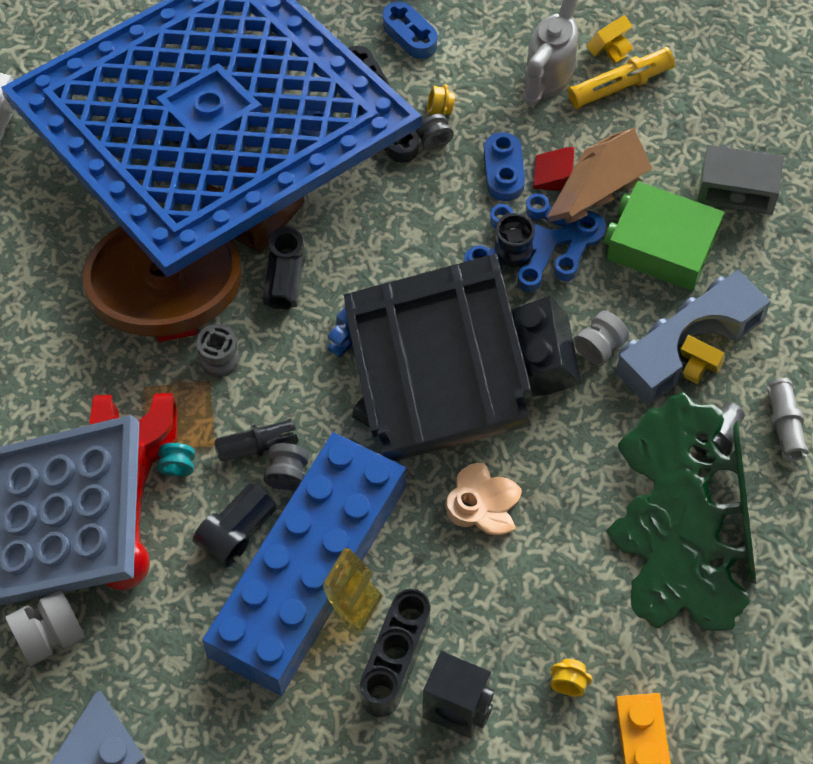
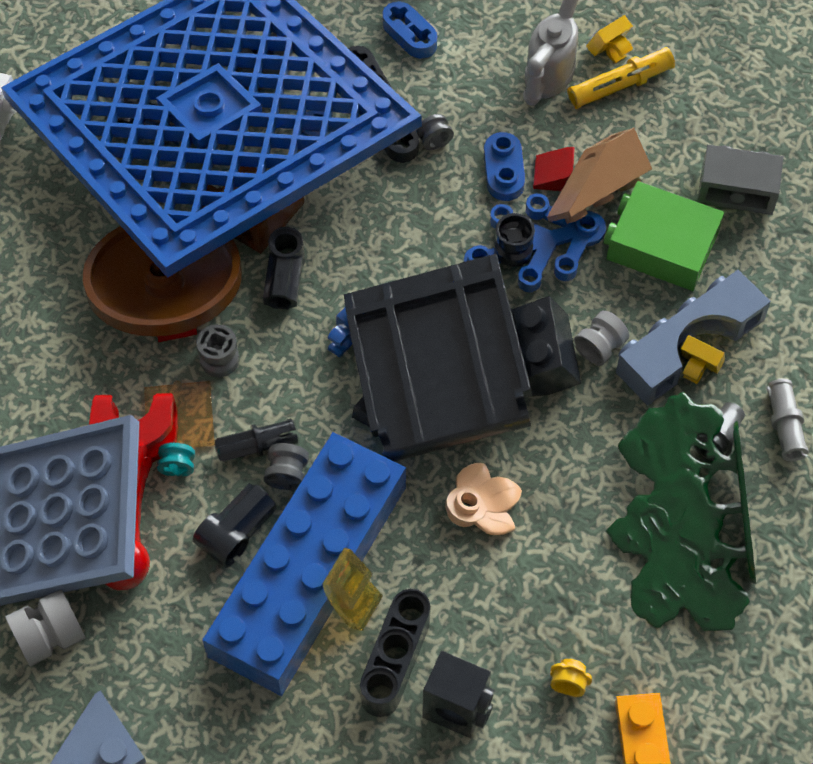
yellow plate [427,84,455,116] -> none

